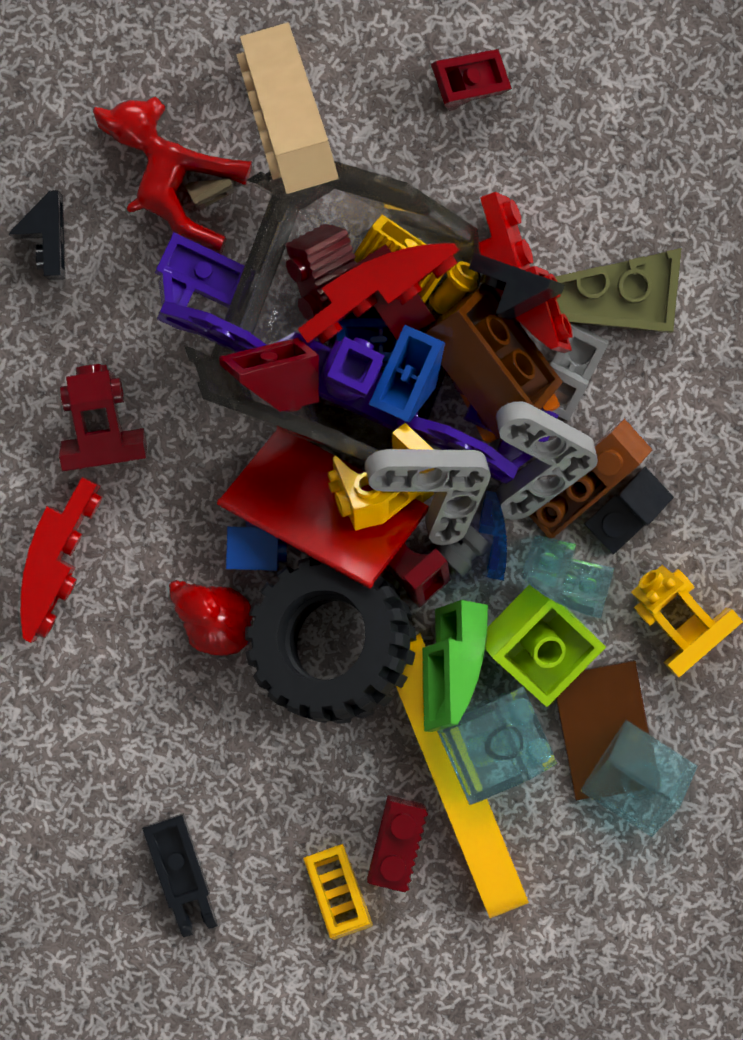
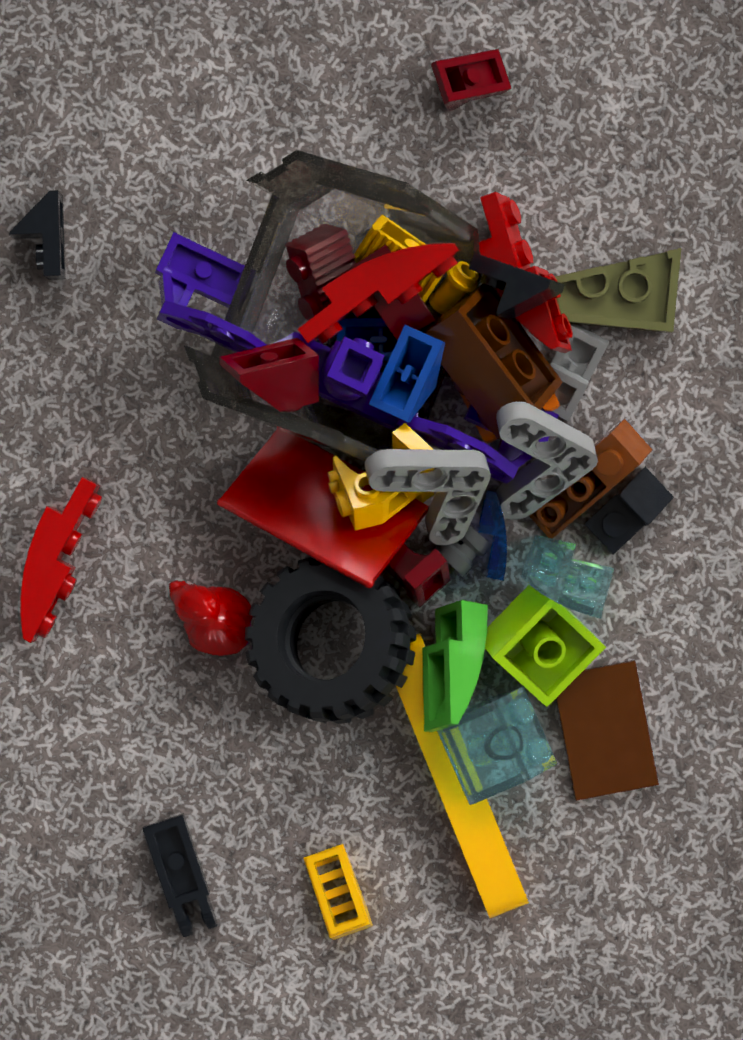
dark red tile [59,364,147,472] -> none
red animal [93,97,252,255] -> none
dark tan slope [185,179,235,210] -> none
blue brick [226,521,288,571] -> none
tan brick [236,22,339,194] -> none
dark red brick [367,795,428,893] -> none
clear light blue slope [580,720,698,837] -> none
yellow tile [631,565,743,677] -> none

